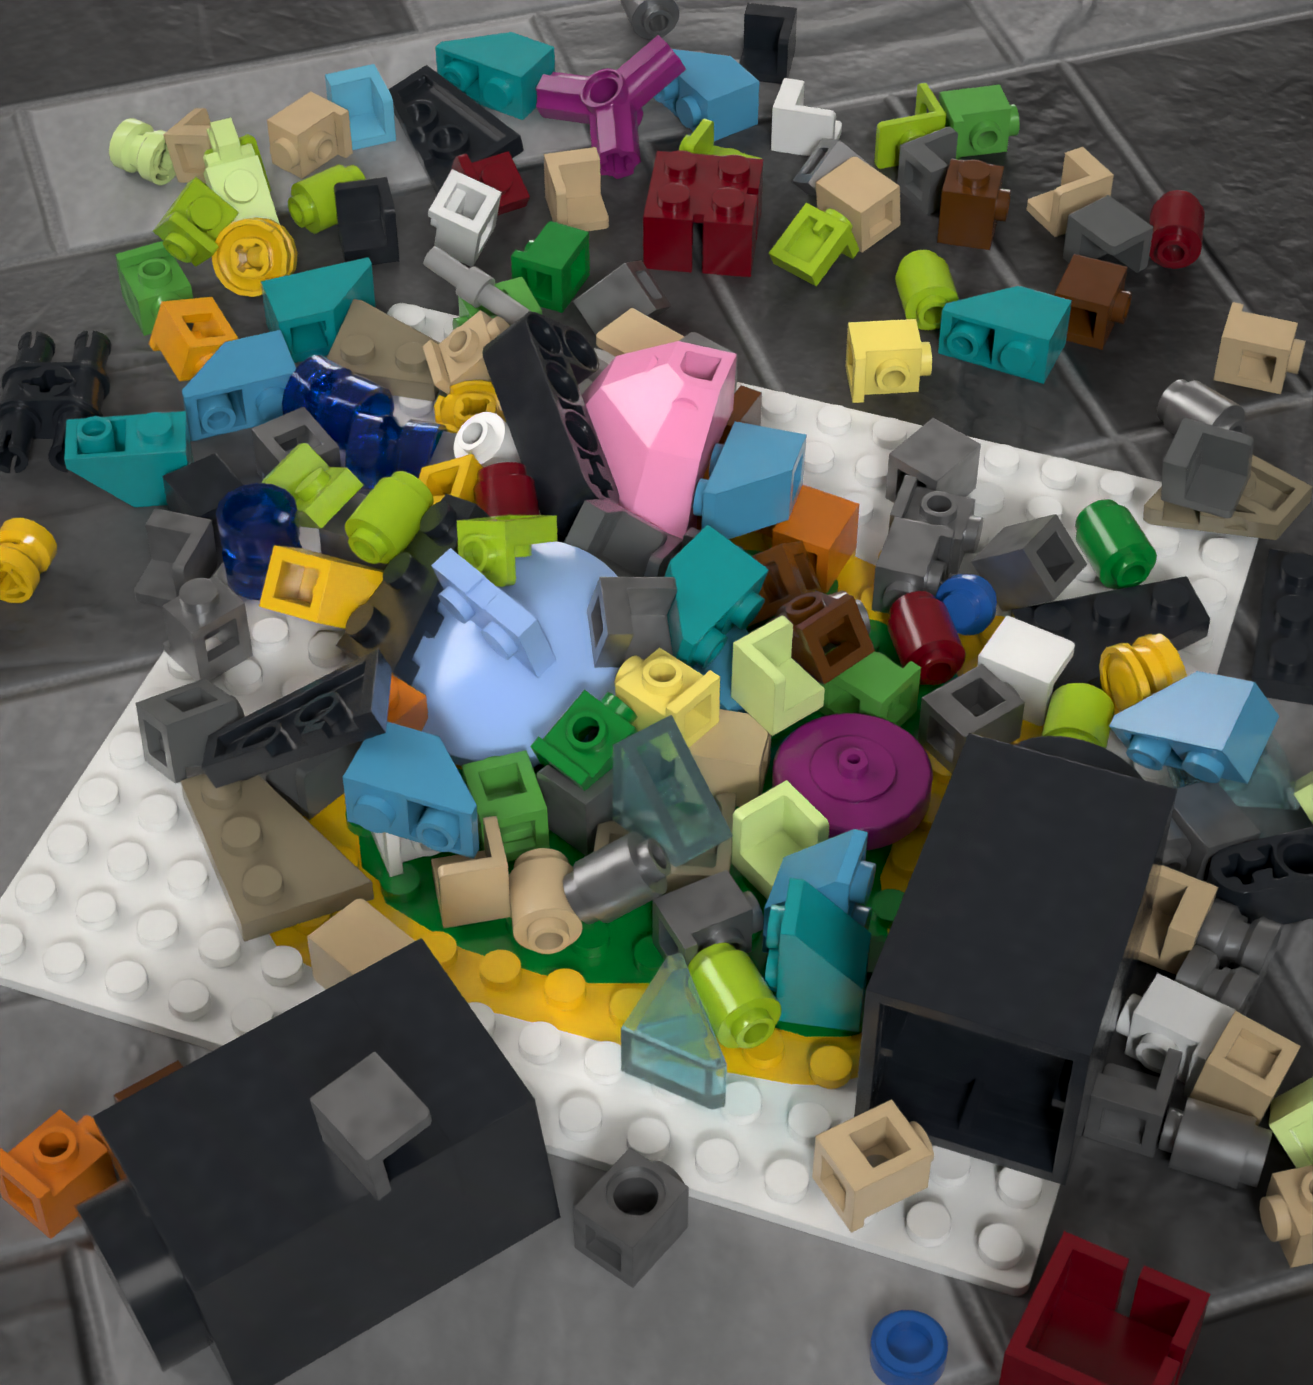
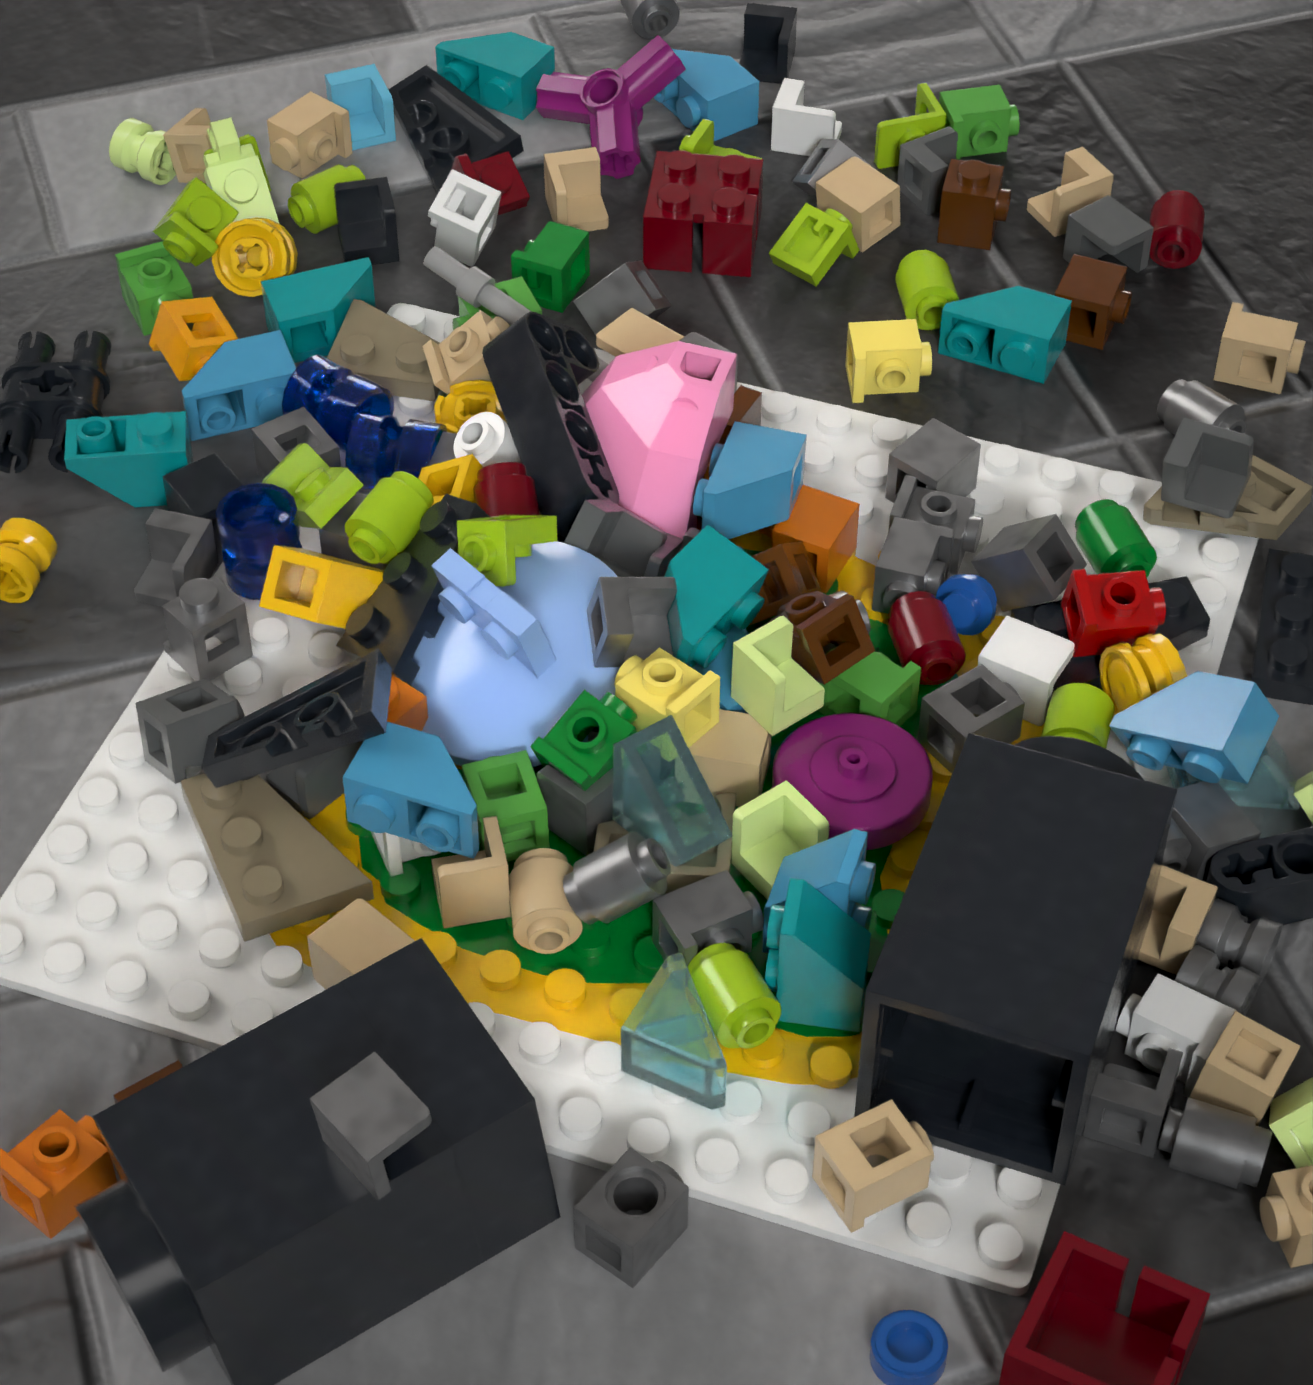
none -> red brick [1061,569,1166,657]

